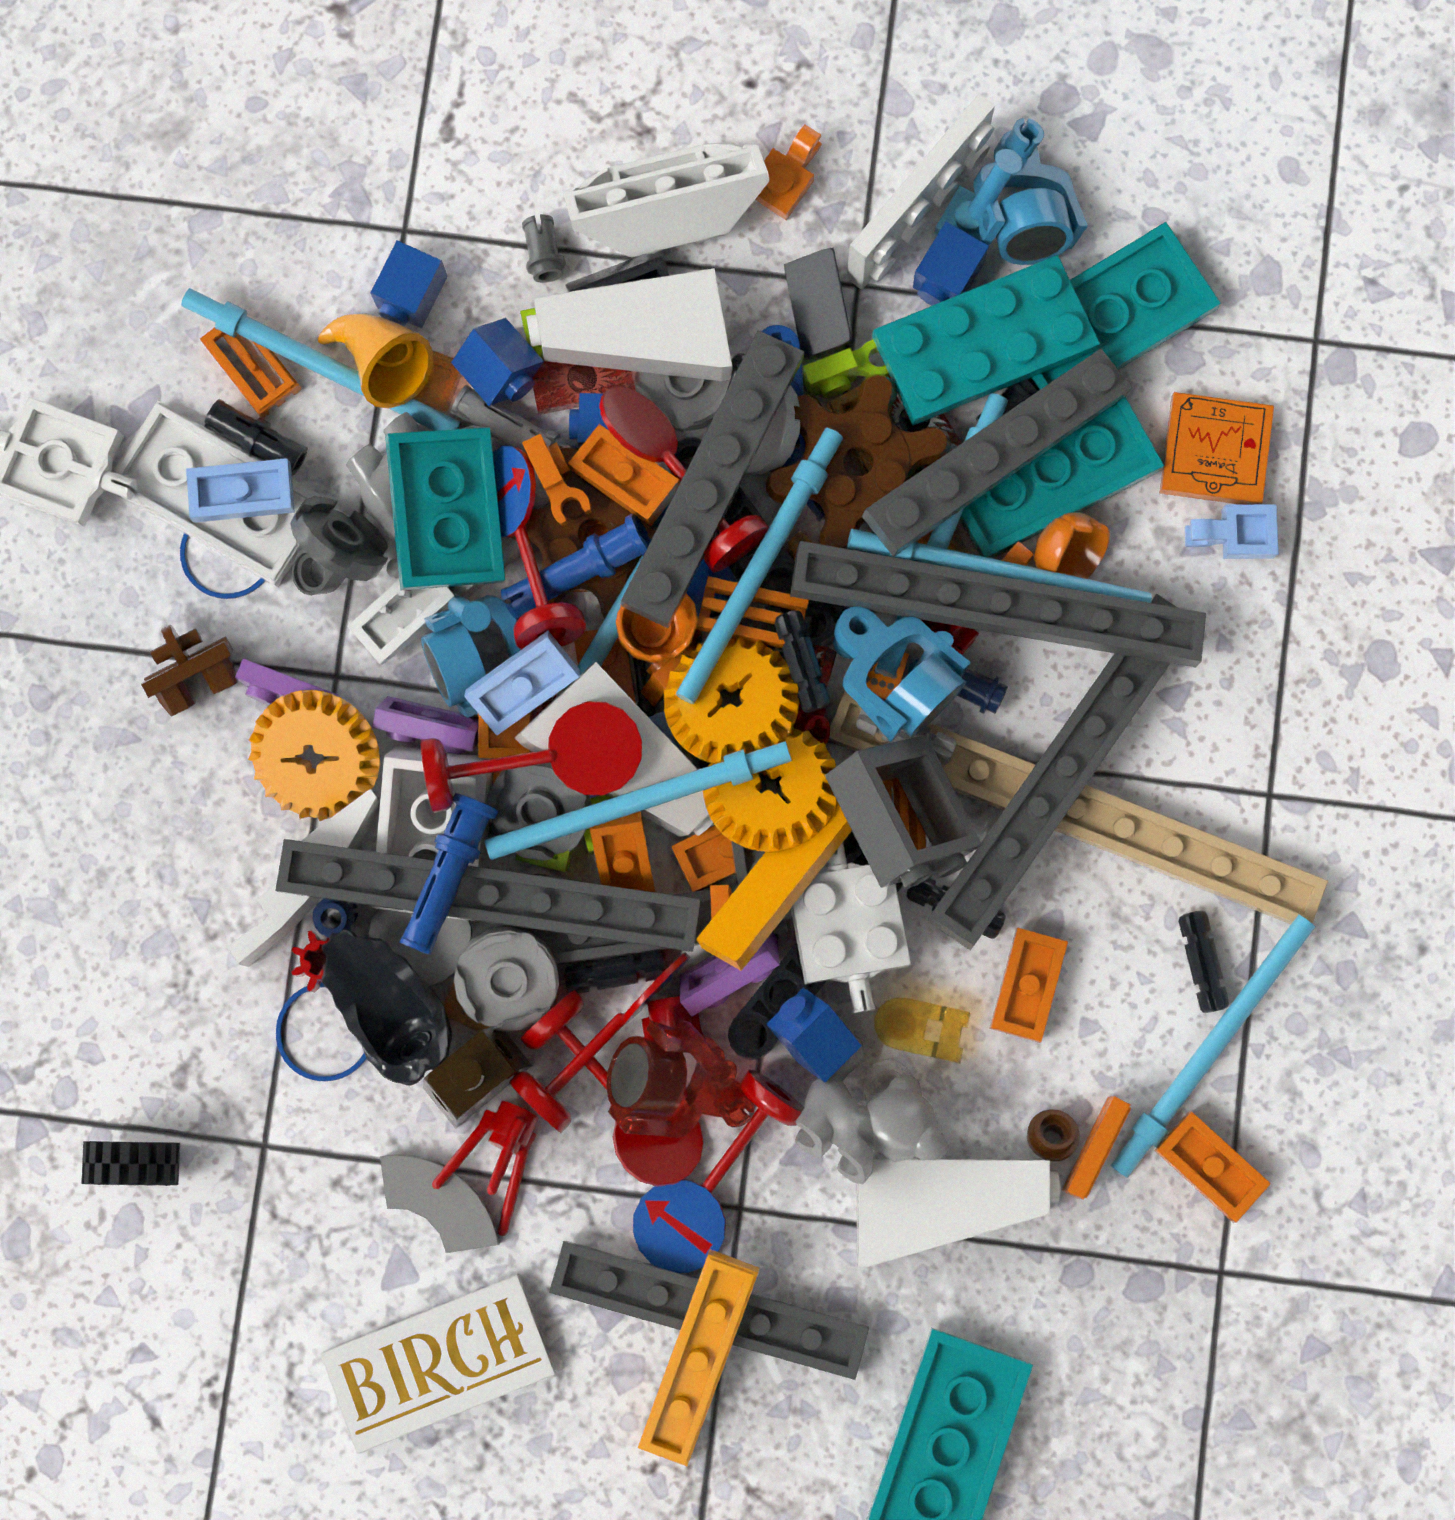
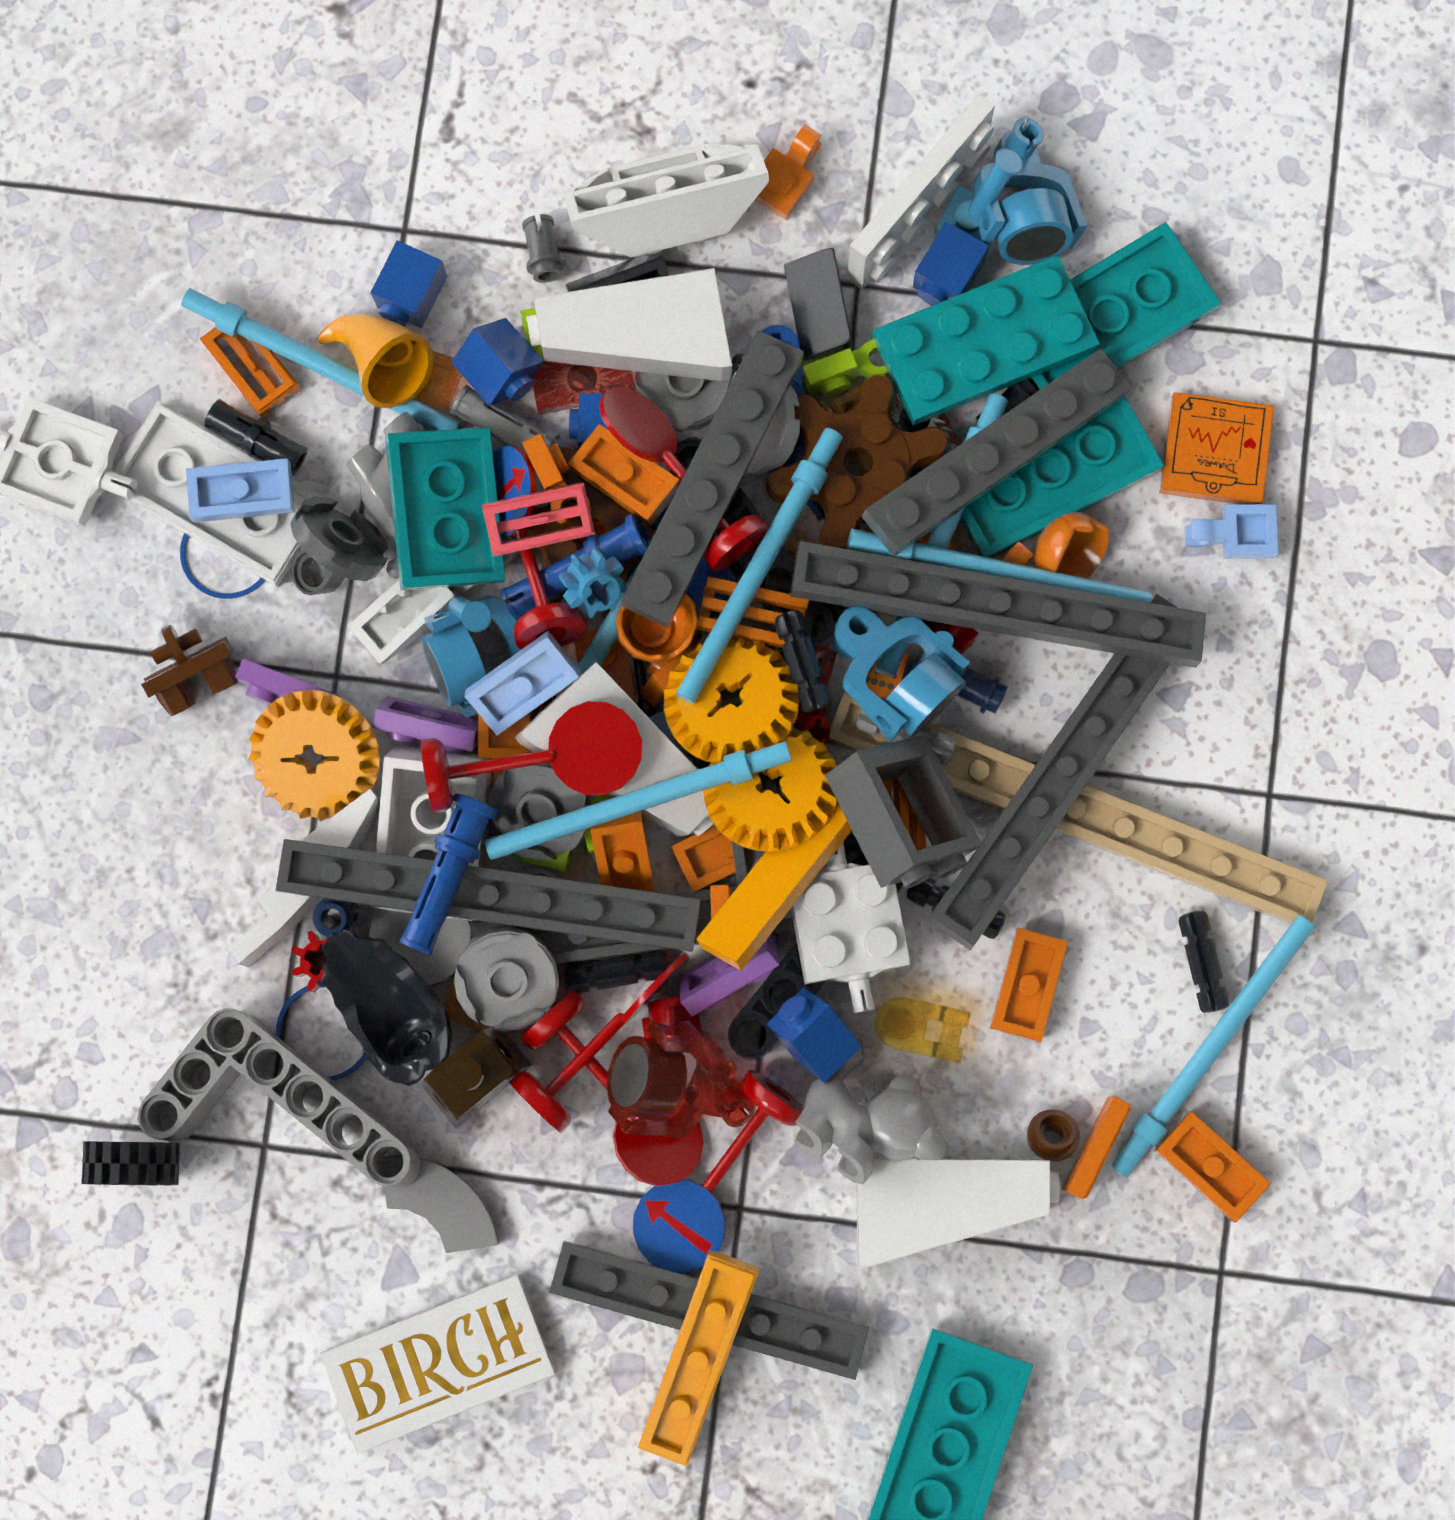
red plant [432,1101,539,1236] -> none
none -> light grey beam [137,1008,421,1188]
none -> coral tile [482,482,595,557]
none -> dark azure gear [559,547,628,617]

